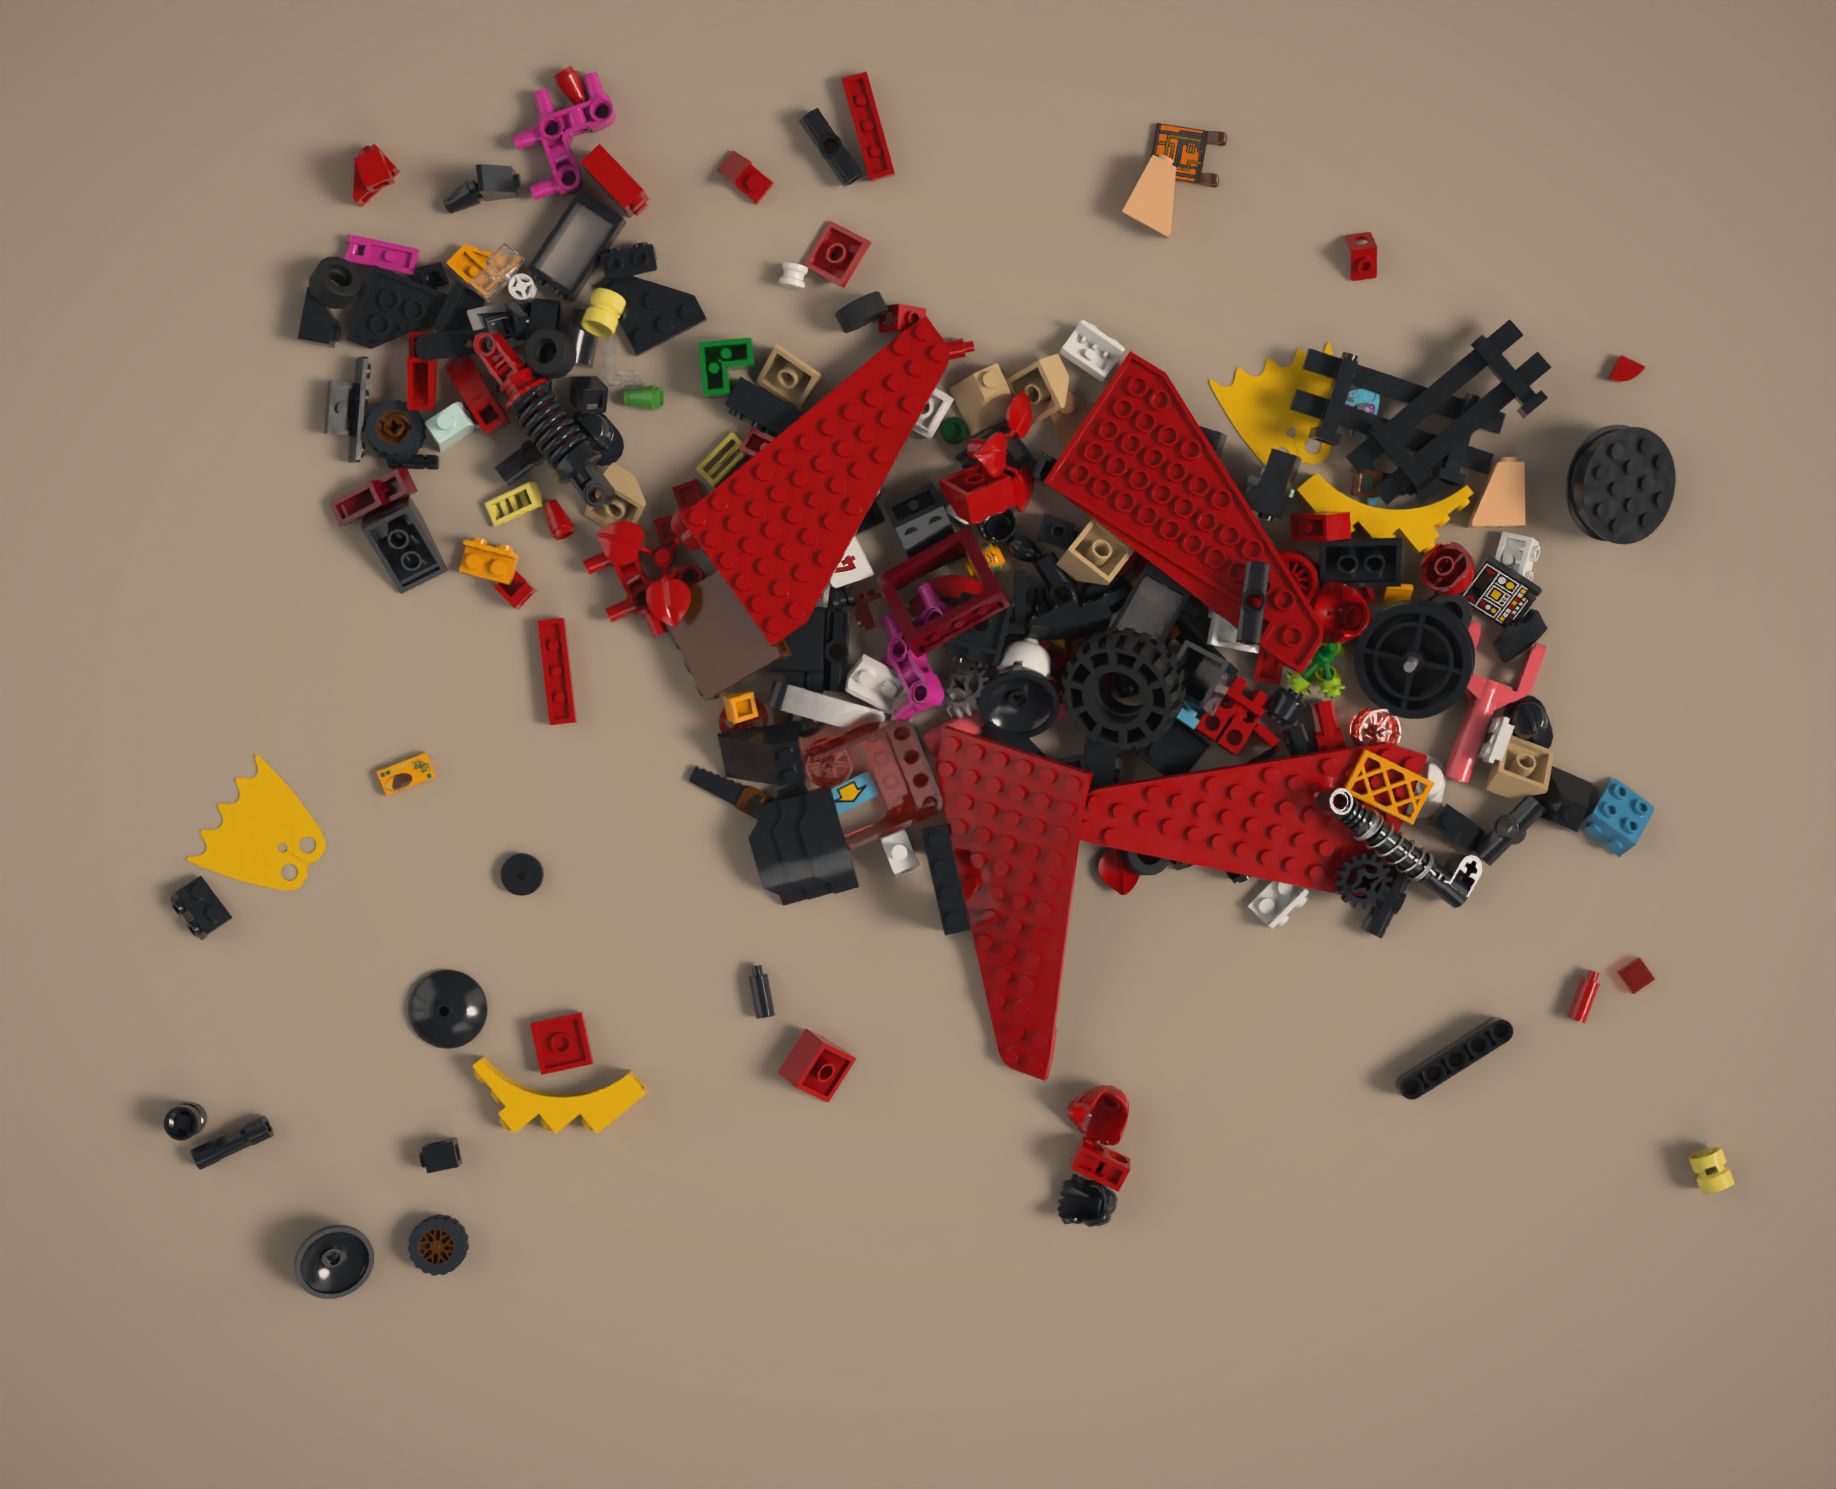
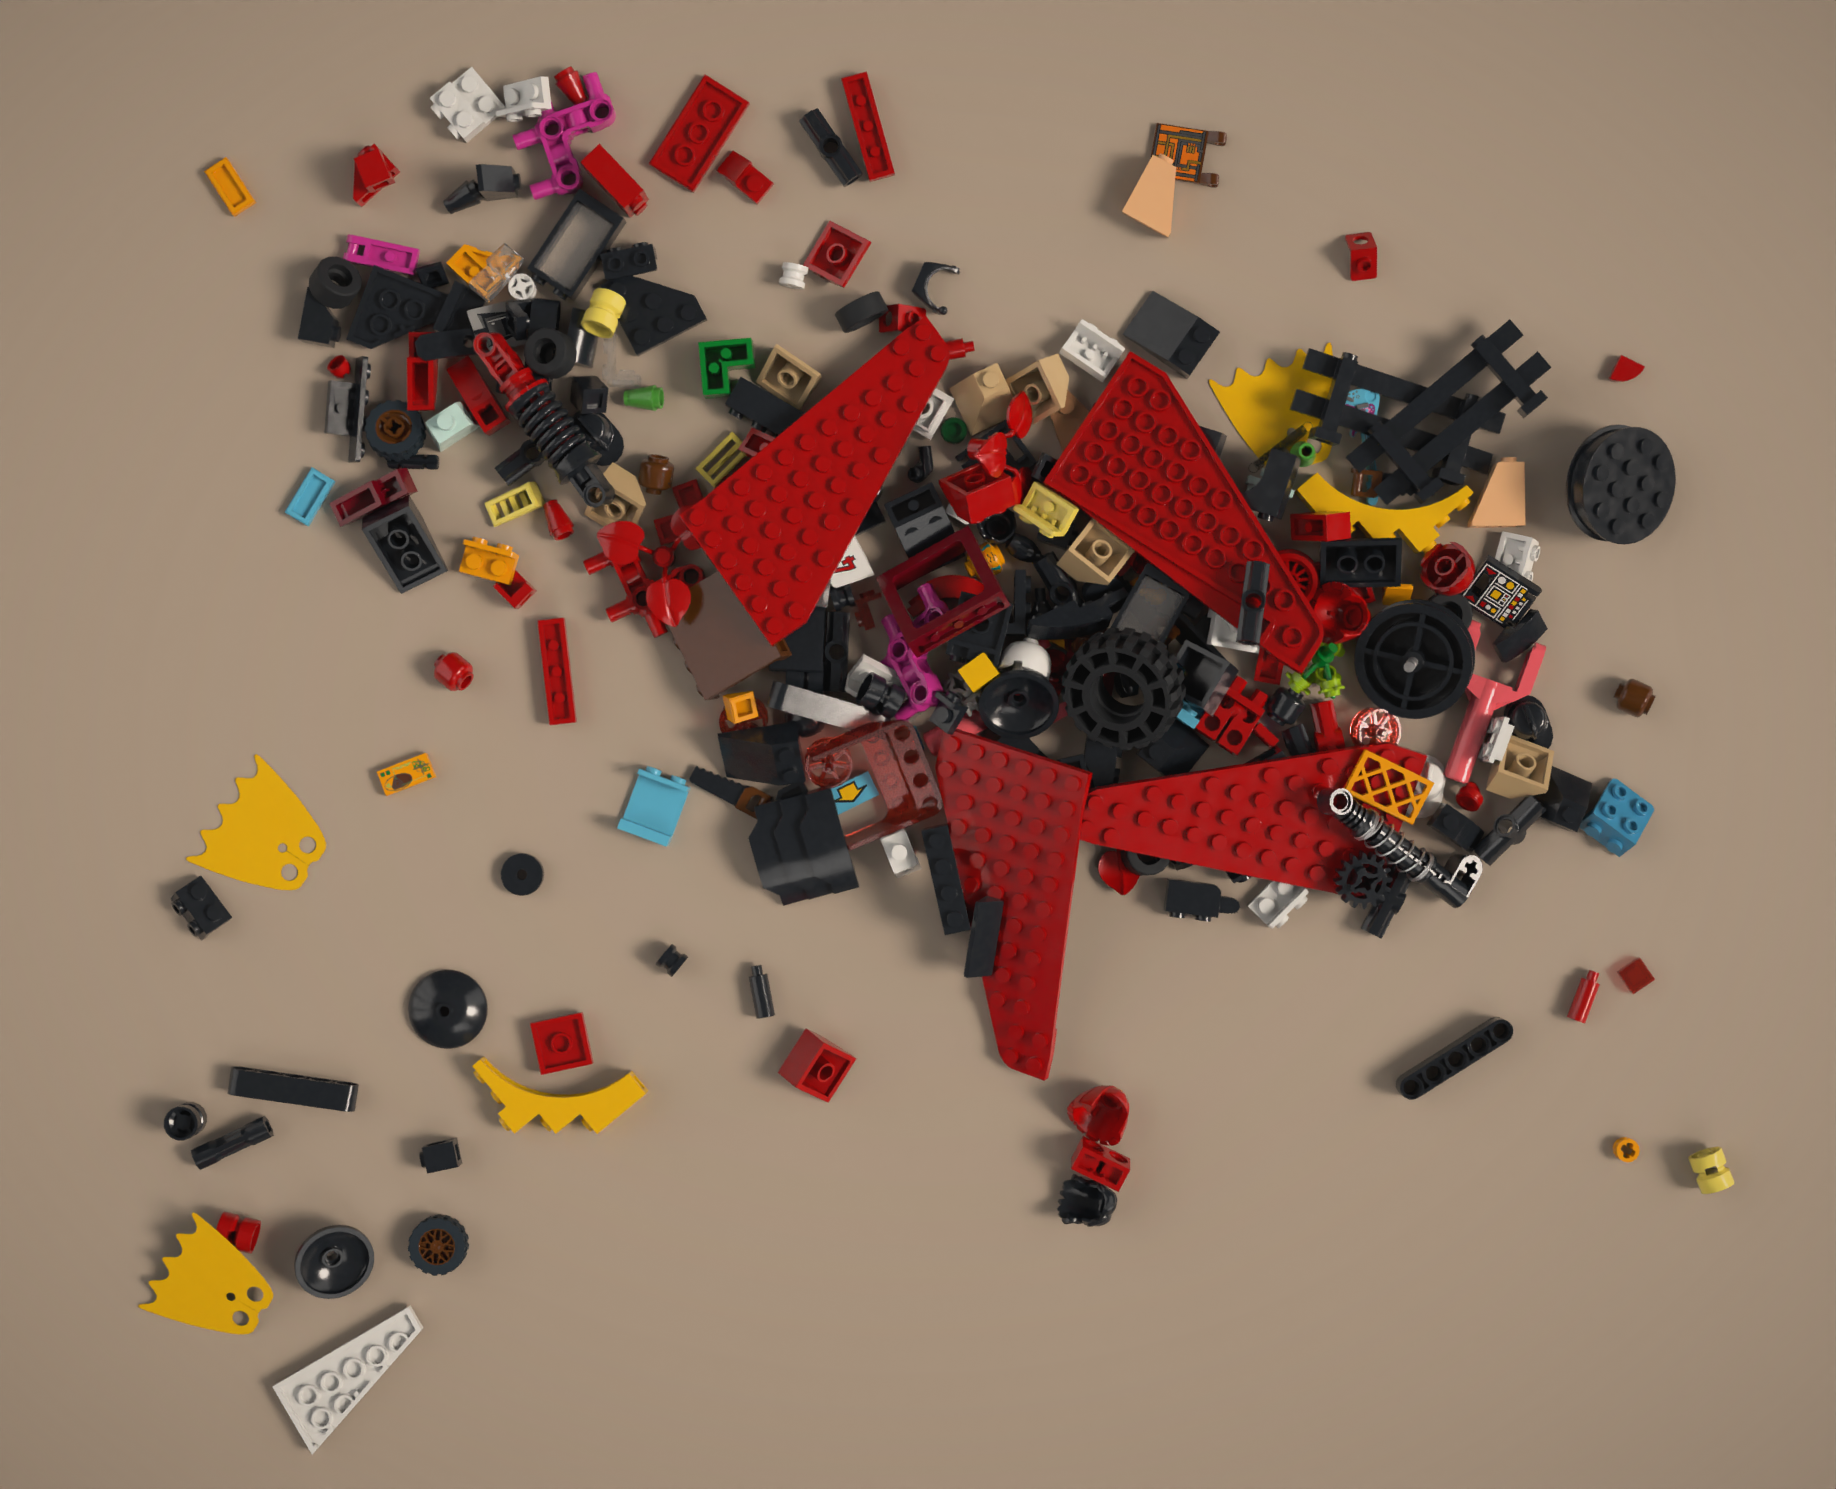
none -> yellow piece [138,1212,273,1334]
none -> light orange tile [204,157,256,217]
none -> red wheel [216,1211,261,1254]
none -> black beam [227,1066,359,1112]
none -> white wing [273,1305,423,1455]
none -> medium azure tile [285,467,336,526]
none -> red hinge [327,355,351,379]
none -> white plate [430,67,506,143]
none -> red head [434,652,474,691]
none -> white bracket [496,76,552,122]
none -> medium azure panel [617,766,691,847]
none -> reddish brown head [638,454,674,495]
none -> red tile [649,75,750,193]
none -> black wheel [656,944,688,977]
none -> black wheel [856,672,906,719]
none -> black arm [908,446,934,483]
none -> black helmet [912,262,960,315]
none -> black bracket [929,690,968,735]
none -> yellow panel [958,653,1001,693]
none -> black slope [964,896,1004,978]
none -> light yellow bracket [1013,482,1079,538]
none -> black slope [1123,291,1220,379]
none -> black hinge [1163,878,1241,922]
none -> black piece [1248,422,1313,473]
none -> bright green cone [1290,441,1316,467]
none -> red tile [1455,781,1484,812]
none -> light orange bush [1613,1137,1640,1162]
none -> reddish brown head [1614,679,1656,718]

